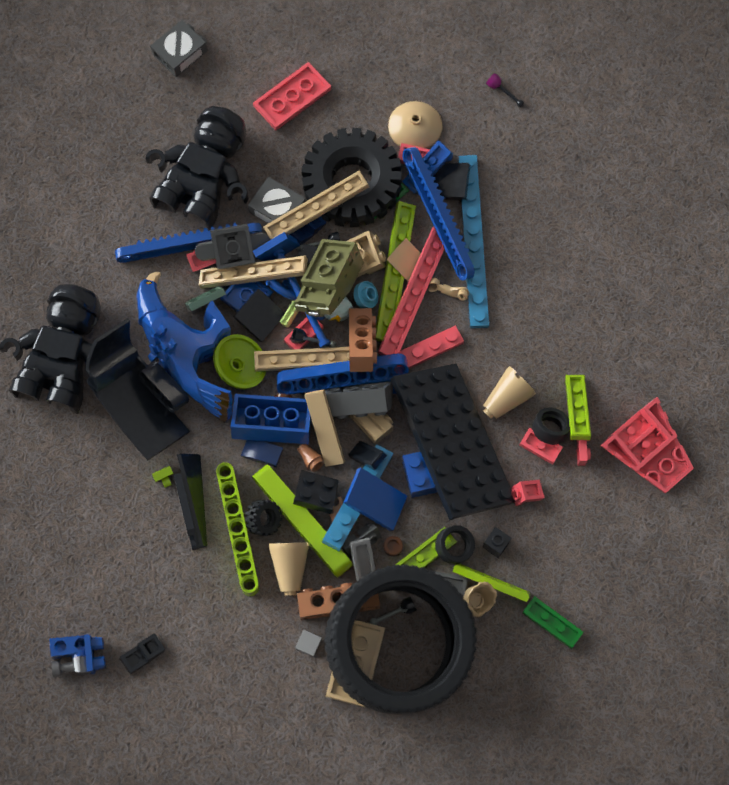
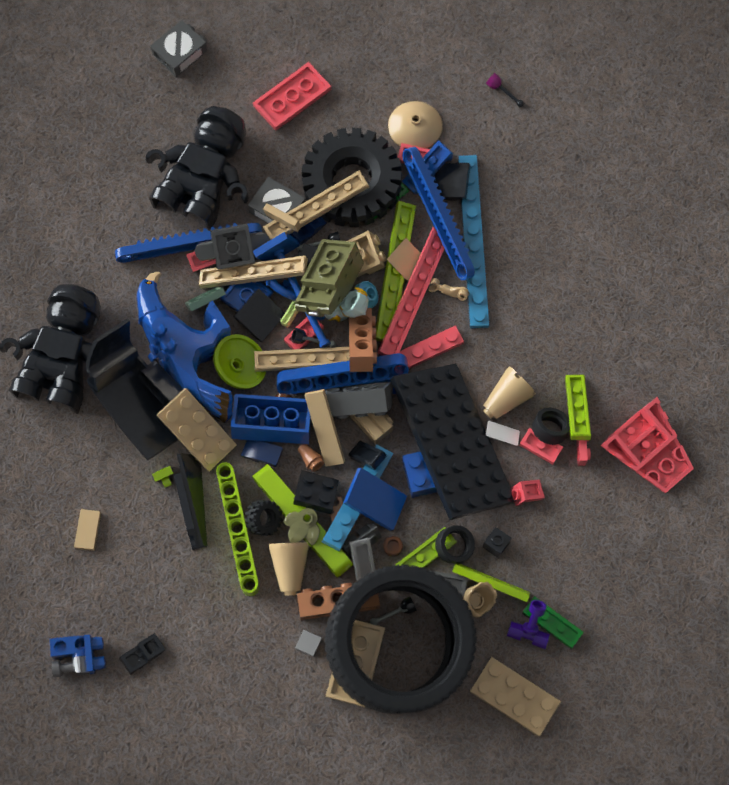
none -> tan tile [74,509,101,551]
none -> tan plate [157,388,237,472]
none -> tan tile [263,204,301,232]
none -> olive plate [283,508,320,545]
none -> light aqua hair [340,287,369,318]
none -> tan plate [470,657,561,737]
none -> white sticker [486,421,520,446]
none -> dark purple bar [507,600,550,649]

